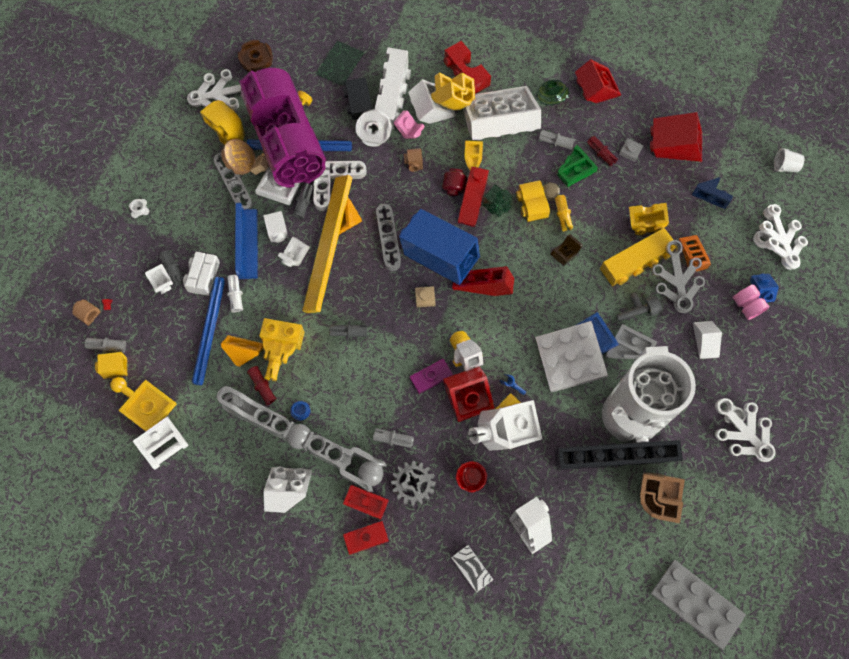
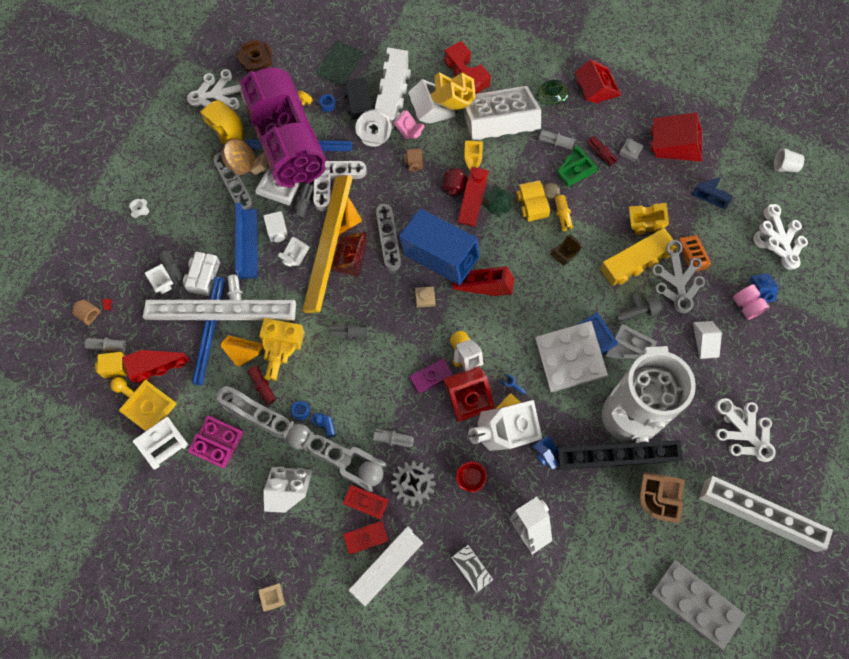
none -> red slope [122,350,190,384]
none -> white tile [143,300,296,320]
none -> dark pink slope [188,415,244,468]
none -> tan plate [258,584,285,612]
none -> blue arm [311,413,336,438]
none -> blue tile [318,94,336,112]
none -> clear red slope [331,232,368,277]
none -> white fence [349,527,423,607]
none -> blue bracket [532,435,559,470]
none -> white brick [699,476,833,552]

